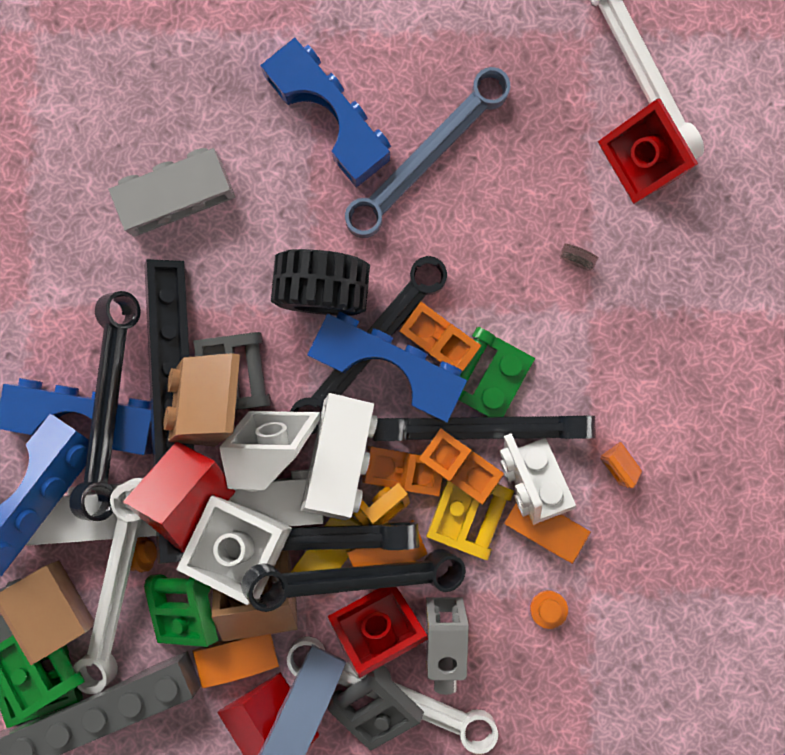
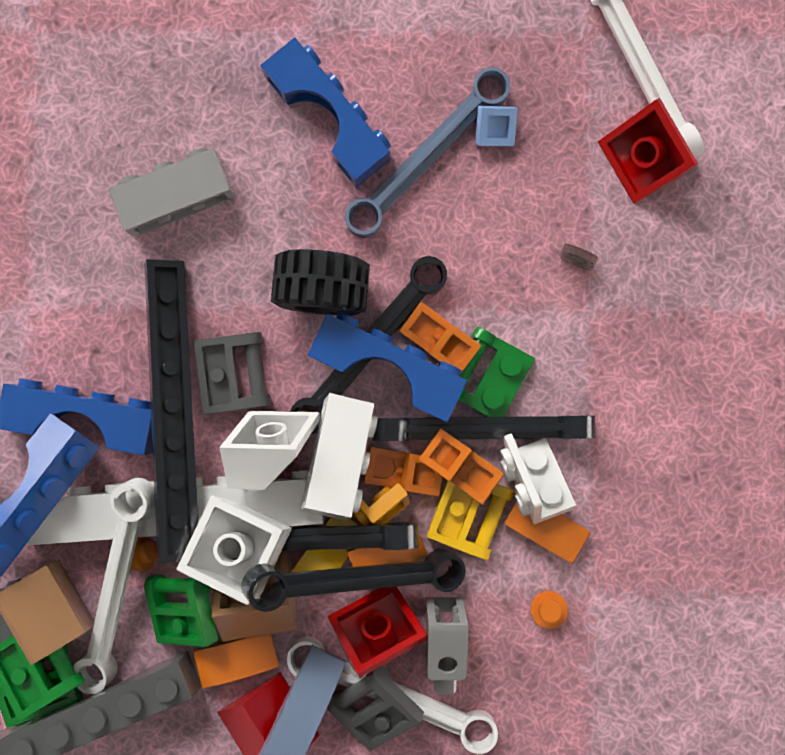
black piece [69,291,141,521] -> none
slope [122,442,236,553] -> none
medium nougat slope [164,353,240,447] -> none
orange slope [600,442,642,488] -> none
none -> light blue plate [475,106,518,146]

